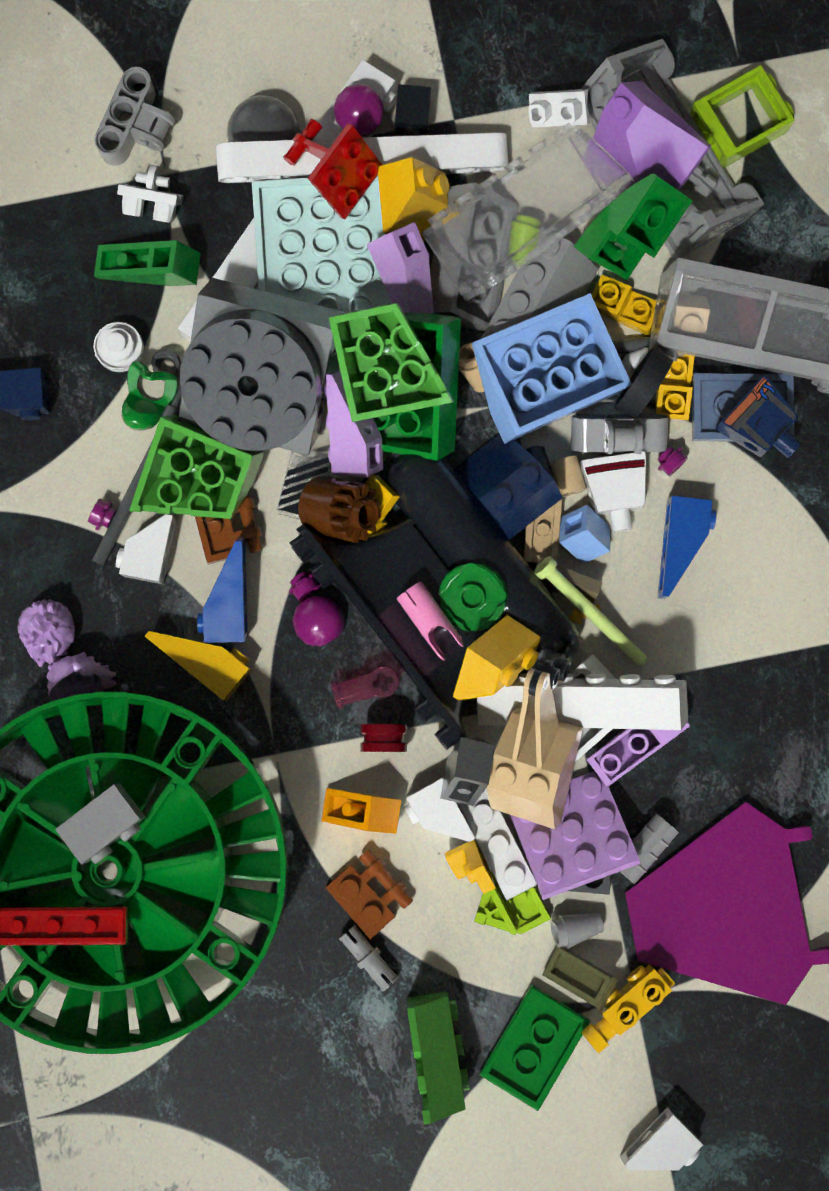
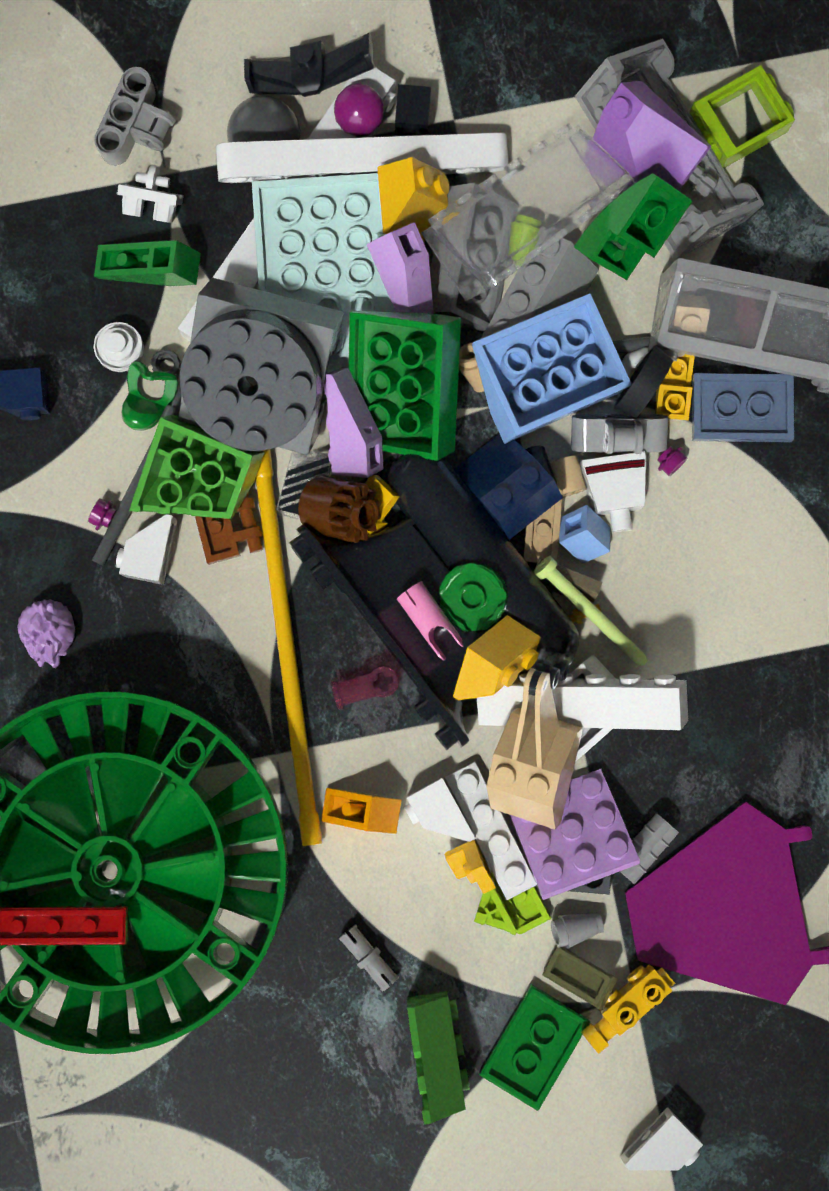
lavender hair [46,652,117,701] -> none
light grey brick [55,783,146,865] -> none
yellow slope [145,631,252,701] -> none
blue slope [197,537,248,643] -> none
red plate [283,119,383,220] -> none
magenta plate [289,571,320,601] -> none
magenta hair [292,595,347,647] -> none
dark orange plate [325,849,413,939] -> none
bright green wedge [329,303,454,422] -> none
dark red wheel [360,724,407,752] -> none
dark grey brick [440,736,495,806] -> none
white hips [528,89,590,127] -> none
lavender slope [587,722,690,787] -> none
yellow slope [591,275,663,336] -> none
blue slope [657,496,716,599] -> none
dark blue torso [715,375,802,459] -> none
none -> black plate [244,33,374,97]
none -> yellow piece [255,449,322,846]

